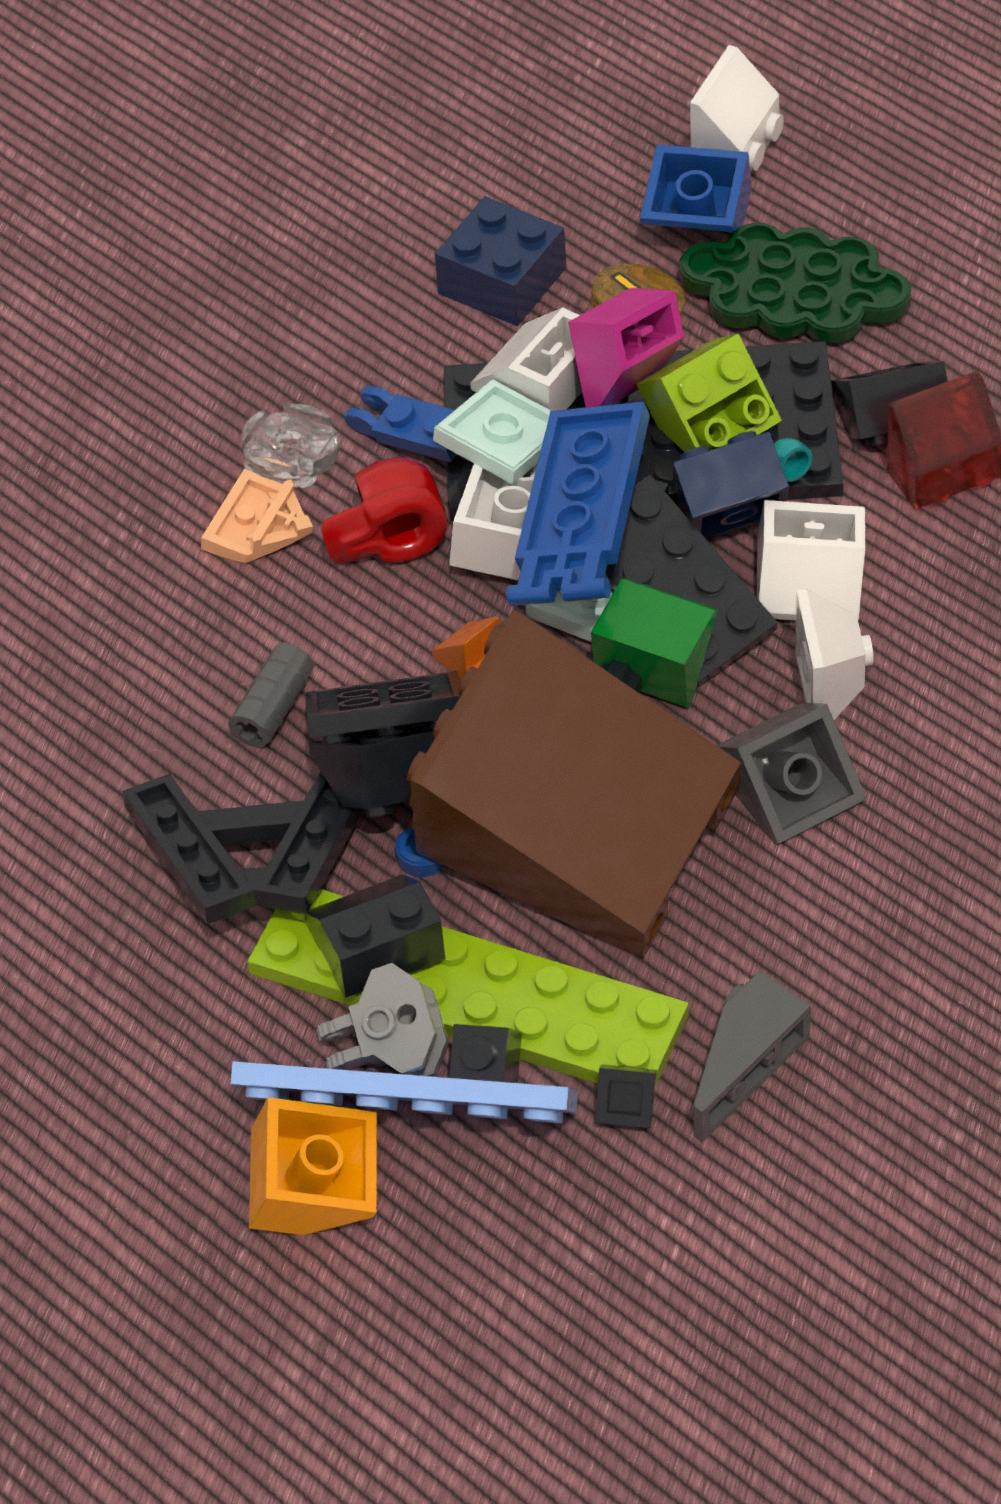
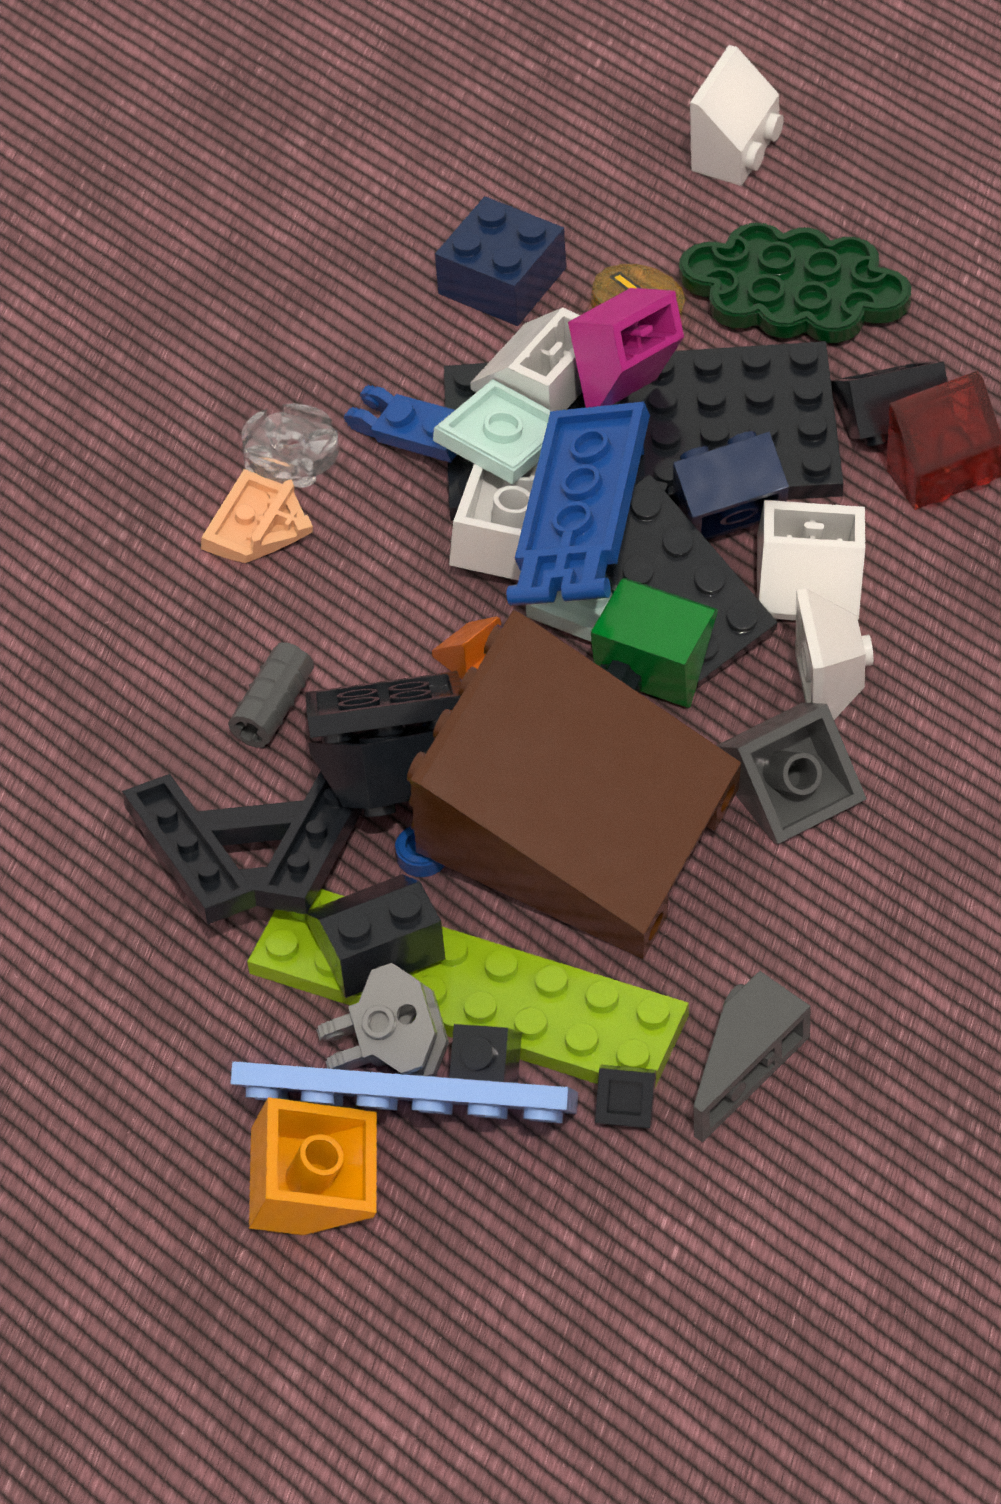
red piece [321,457,447,565] -> none
lime slope [636,333,782,452] -> none
blue slope [640,144,752,232] -> none
teal hinge [774,437,813,482] -> none

